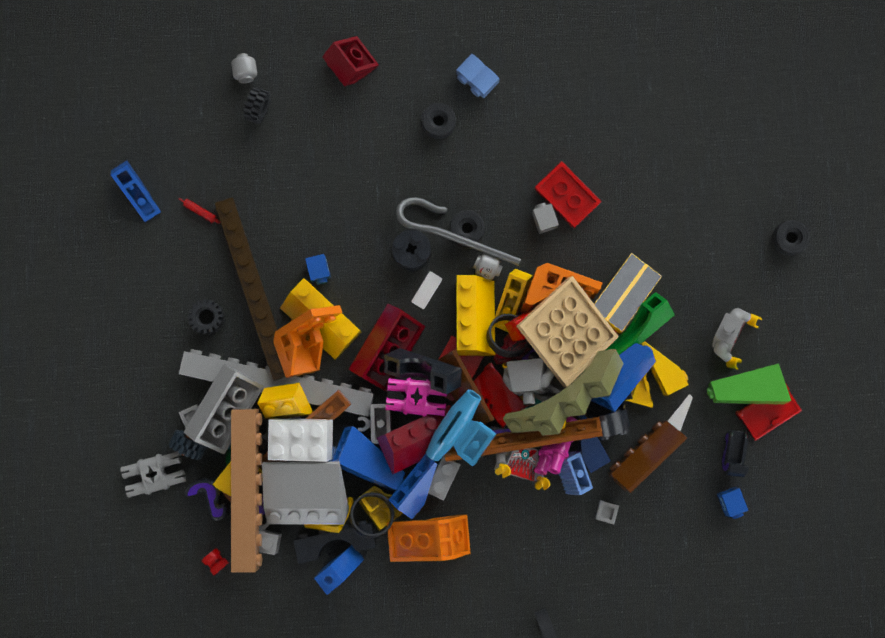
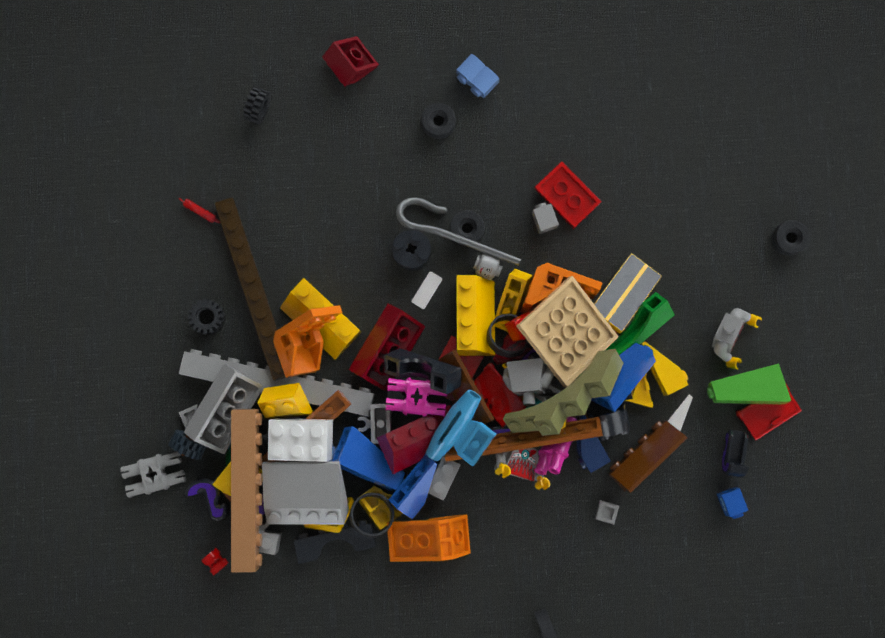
blue slope [111,161,161,222] -> none
light grey head [231,53,257,83] -> none
blue brick [305,254,331,285] -> none
blue slope [314,545,364,595] -> none
medium blue brick [559,451,593,495] -> none

